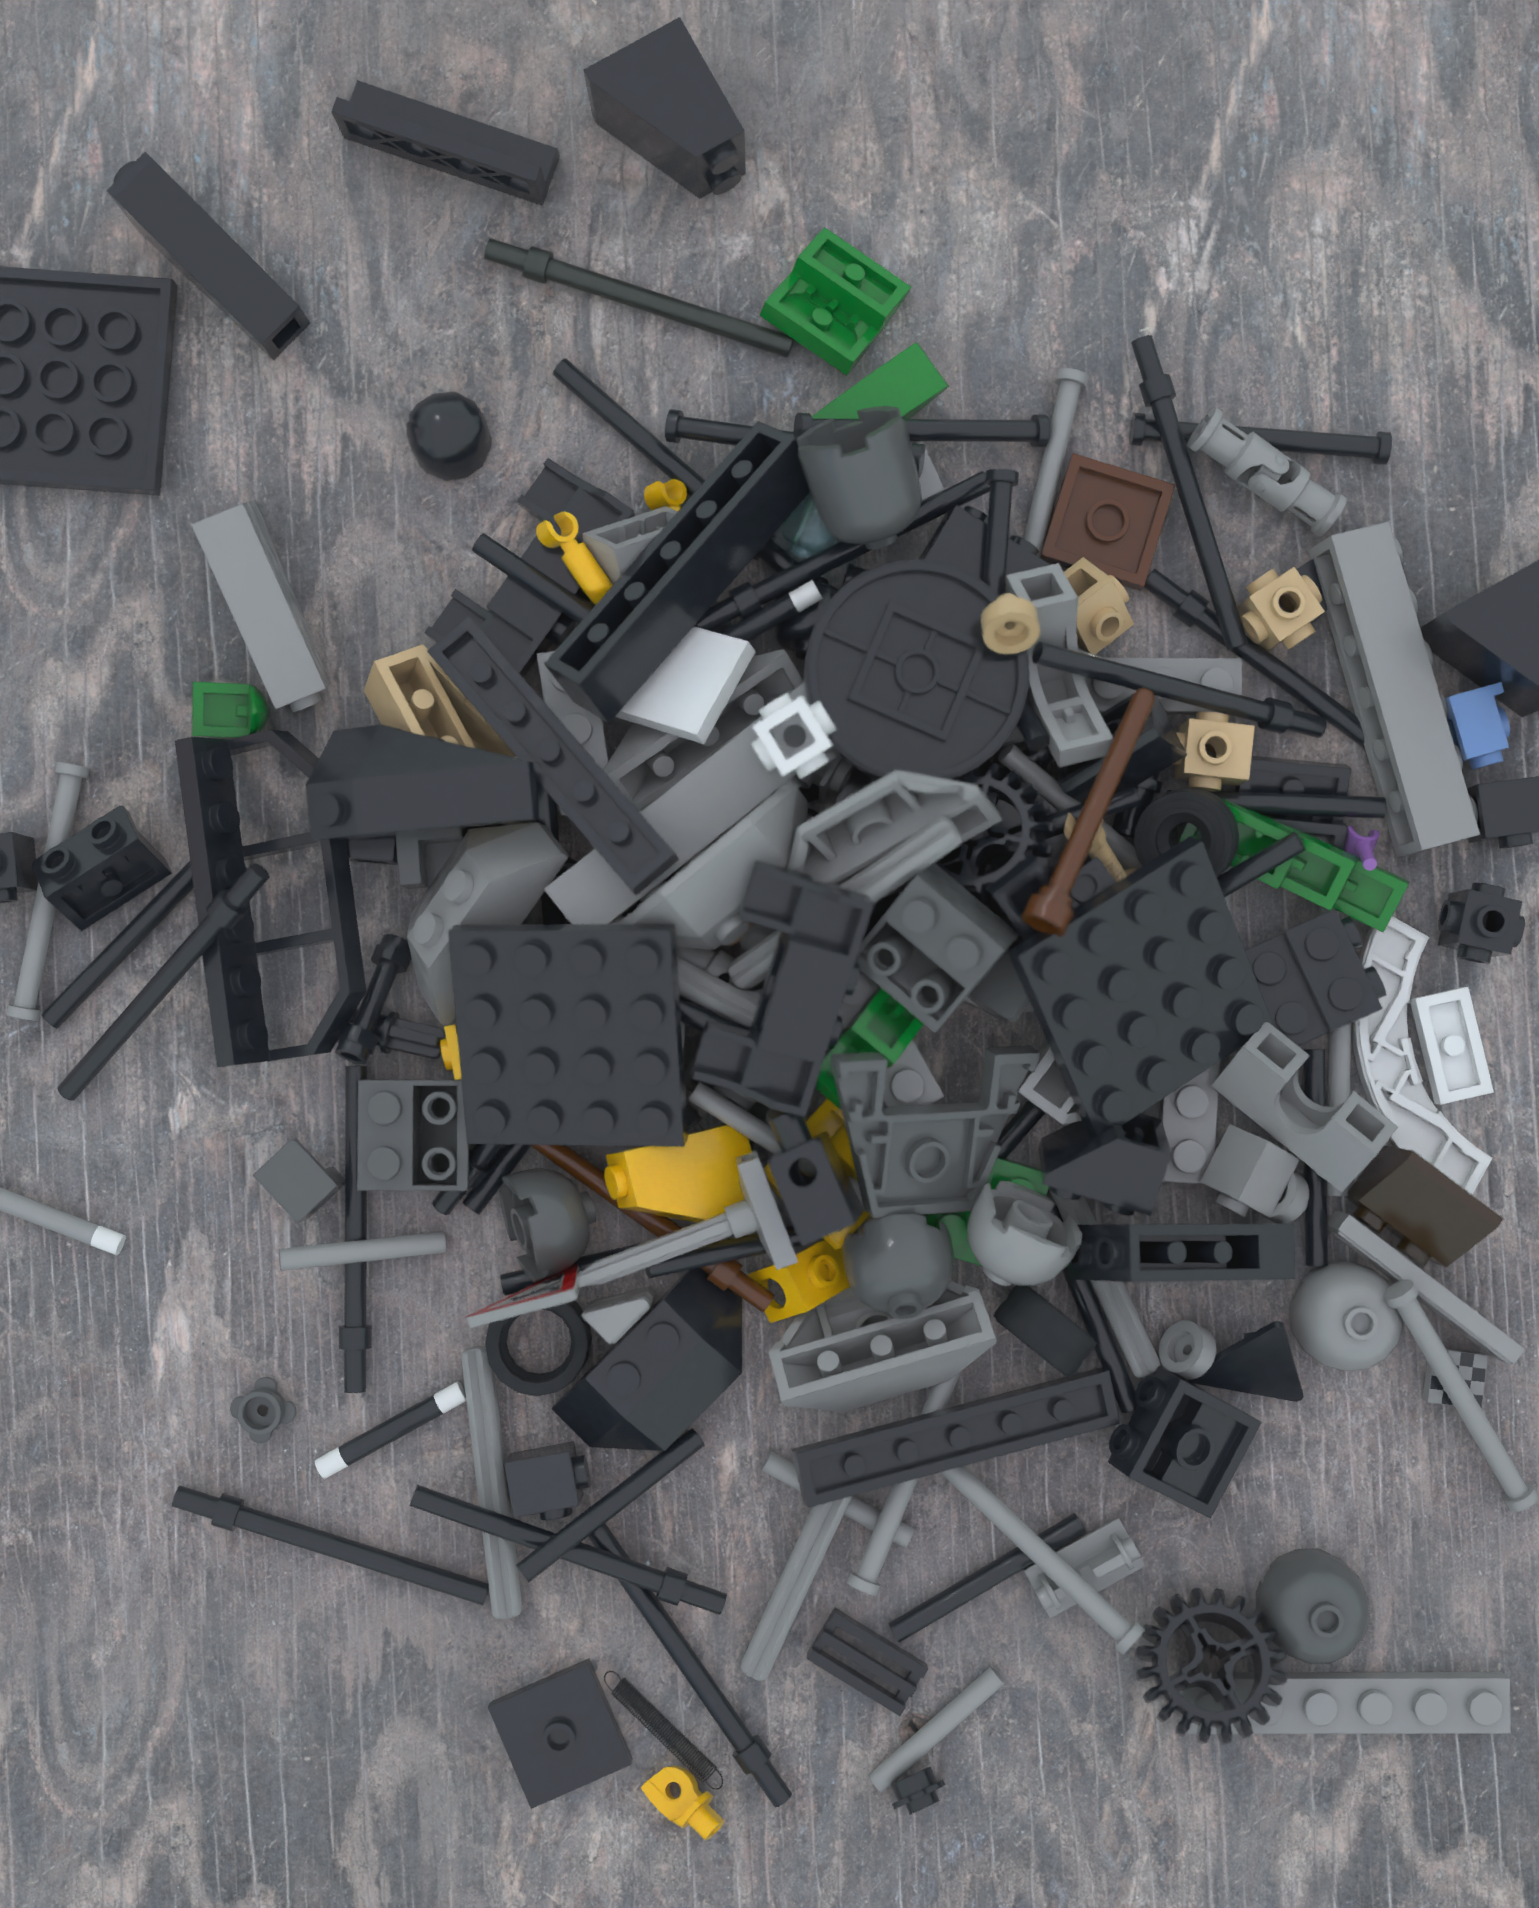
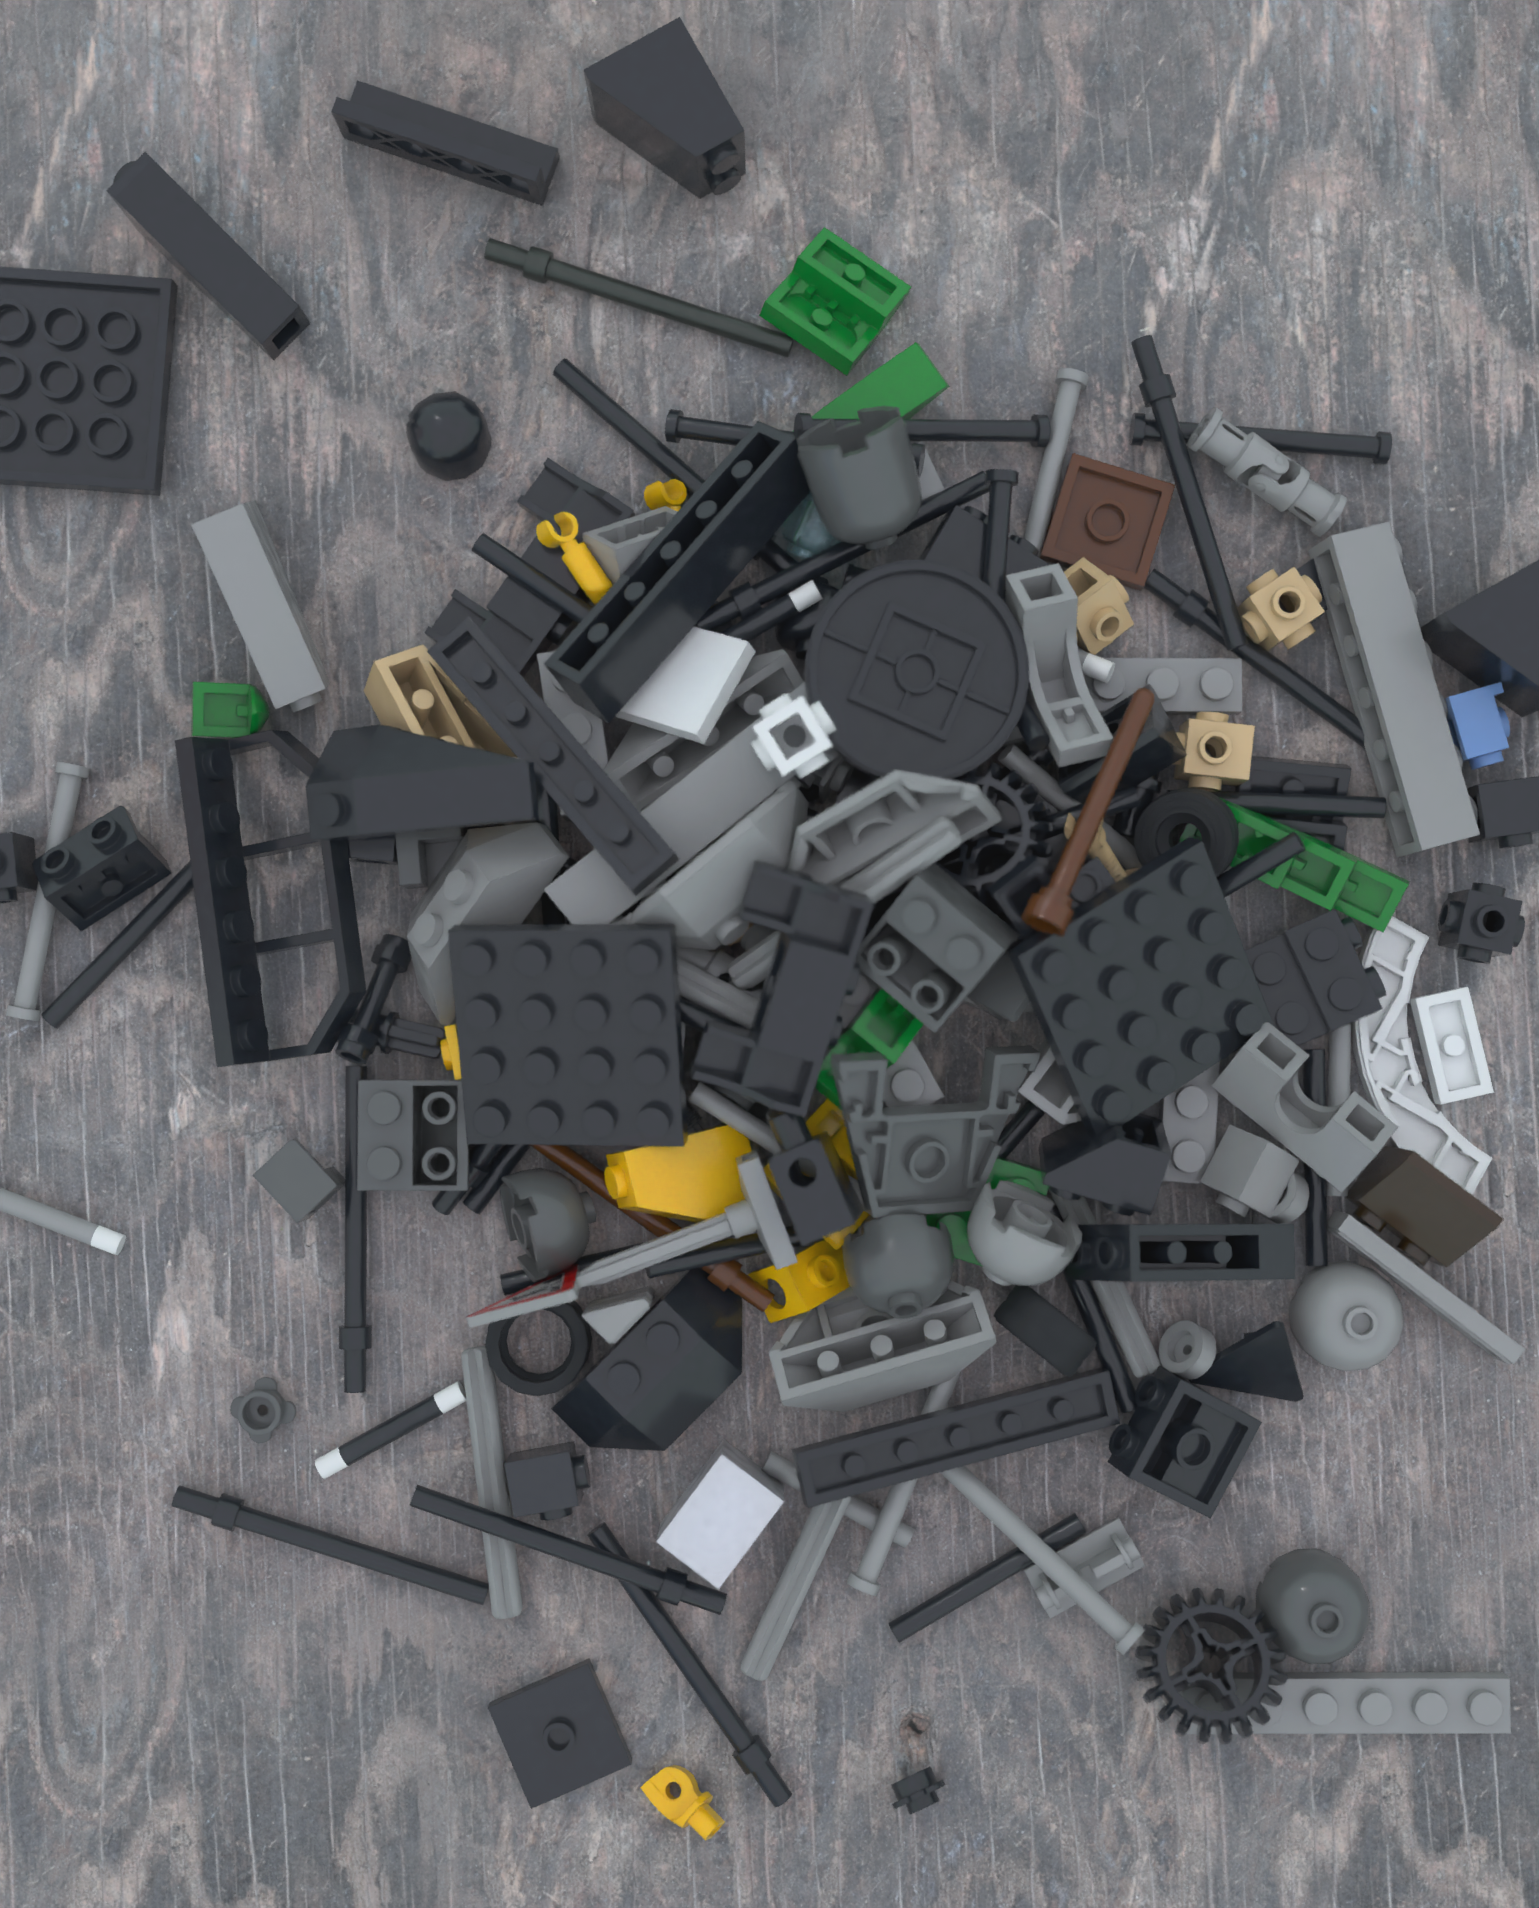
black bar [57,863,270,1101] -> none
light grey bar [279,1231,446,1271] -> none
black bar [516,1428,705,1583] -> none
black piece [604,1671,723,1790] -> none
black tile [807,1607,928,1716] -> none
light grey bar [868,1666,1005,1793] -> none
tan tile [981,593,1040,654] -> none
black bar [1032,642,1327,738] -> none
medium lavender hand [1344,826,1380,871] -> none
light grey bar [1383,1279,1539,1512] -> none
light grey tile [1422,1348,1488,1409] -> none
none -> flat silver piece [656,1439,784,1589]

